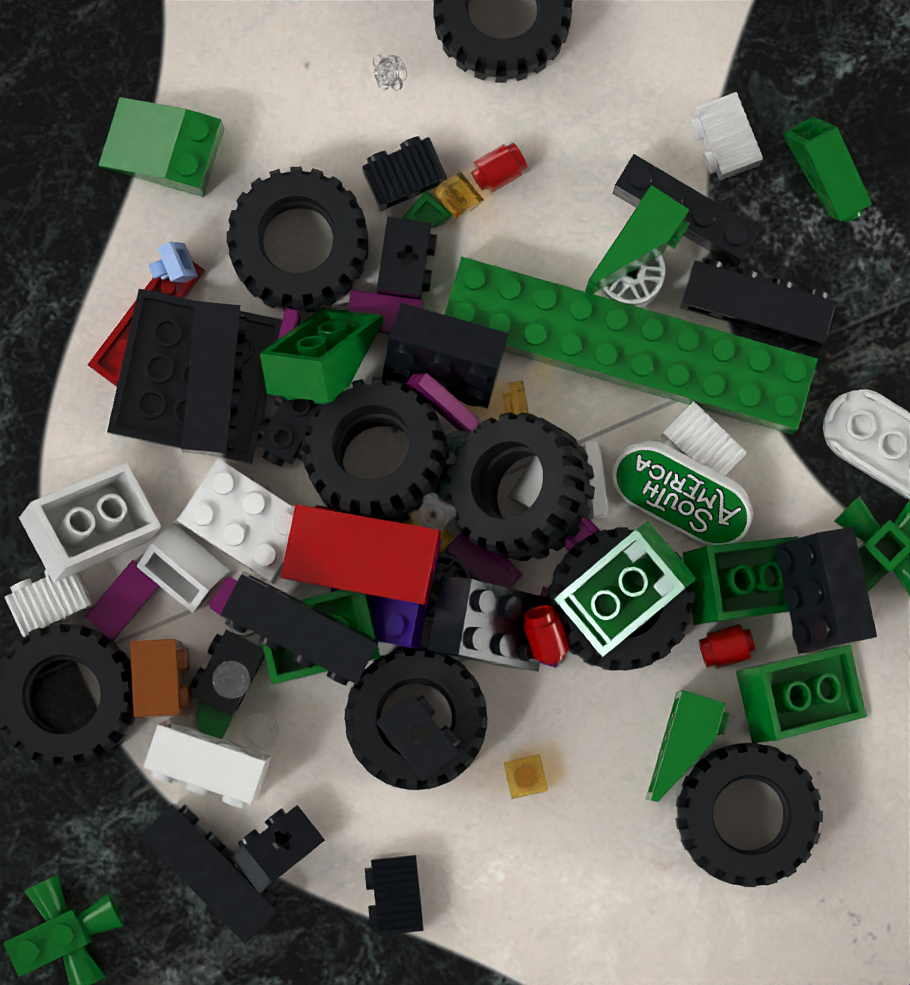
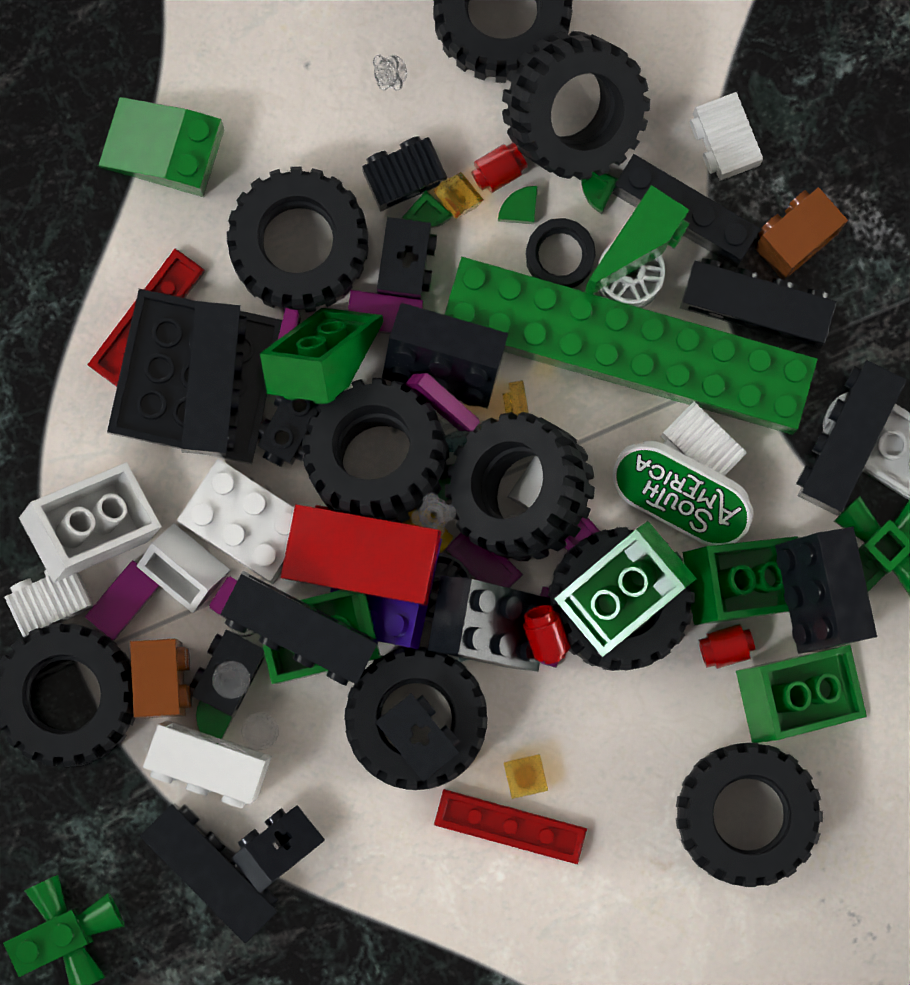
light blue tile [149,242,198,283] -> none
black brick [364,855,424,936] -> none
white tile [583,441,609,519] -> none
green slope [646,690,730,802] -> none
green slope [782,116,872,222] -> none
none -> red tile [434,789,587,865]
none -> green tile [498,186,537,224]
none -> black tyre [502,31,650,180]
none -> black tyre [525,218,596,288]
none -> green tile [581,171,618,214]
none -> dark orange brick [755,187,848,280]
none -> black brick [796,360,907,516]

